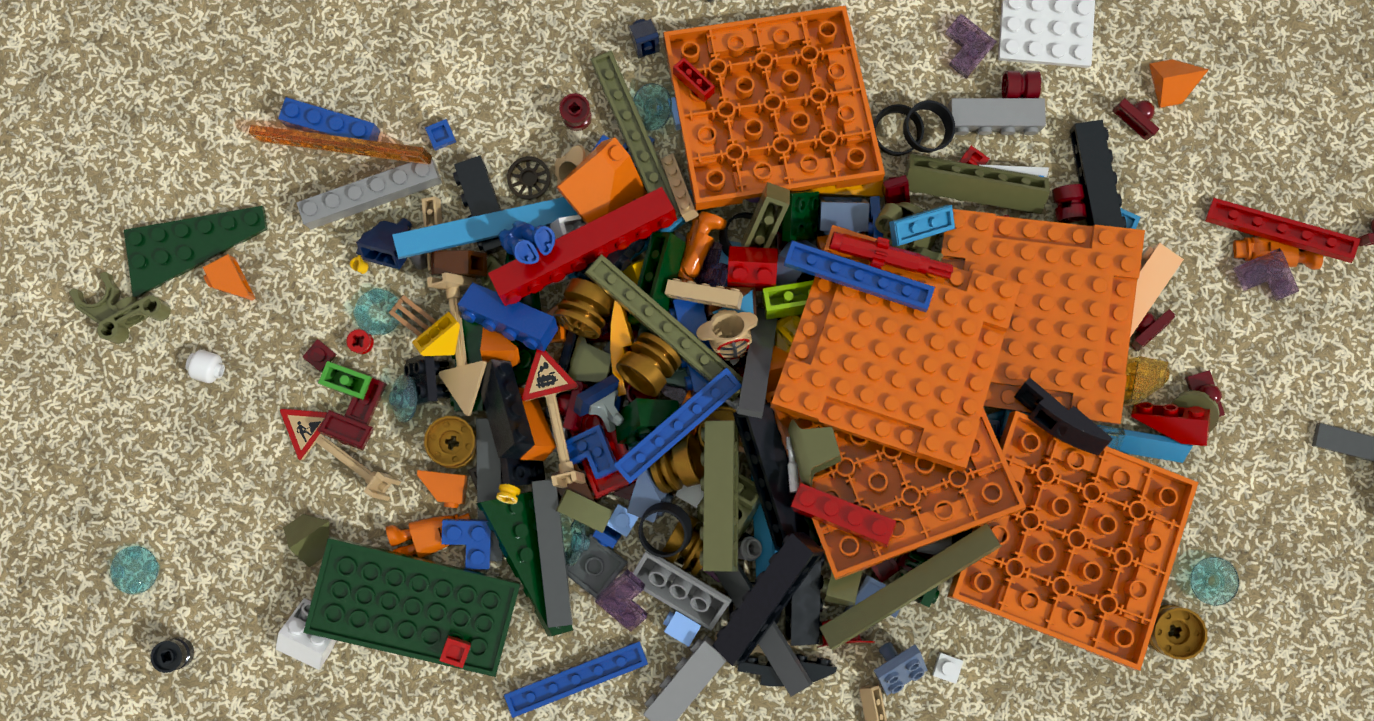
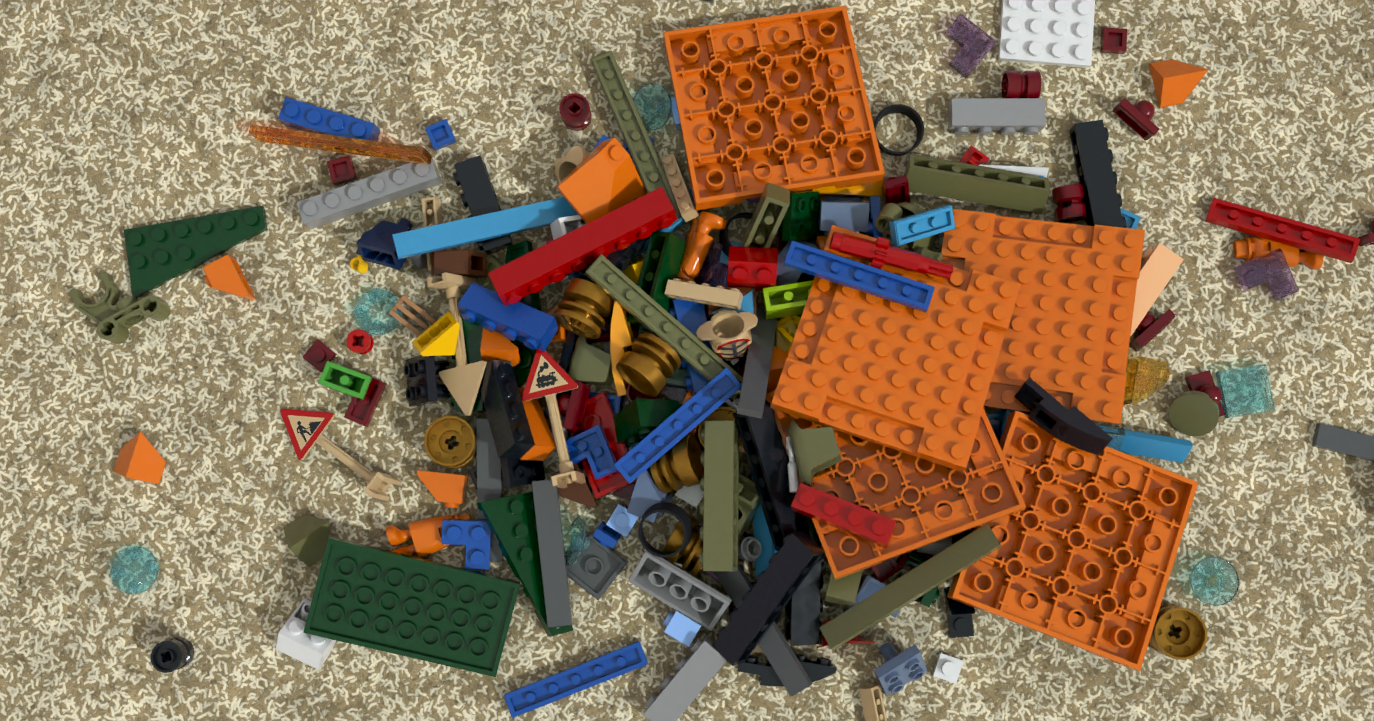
white head [186,350,225,383] -> none
dark red tile [318,410,374,450] -> none
clear light blue dish [389,375,417,422] -> none
red plate [439,635,471,668] -> none
yellow bush [496,484,520,504] -> none
blue piece [499,221,555,264] -> none
dark brown wheel [507,156,551,200] -> none
olive slope [556,489,613,533] -> none
piece [574,374,624,432] -> none
clear purple plate [595,569,648,632] -> none
dark blue slope [629,19,660,59] -> none
red piece [673,57,715,102] -> none
black tyre [903,100,955,153] -> none
red slope [1131,402,1210,446] -> none
none -> orange slope [113,431,167,484]
none -> dark red plate [327,155,357,186]
none -> black slope [944,588,975,638]
none -> dark red plate [1100,27,1127,54]
none -> clear light blue plate [1216,364,1275,418]

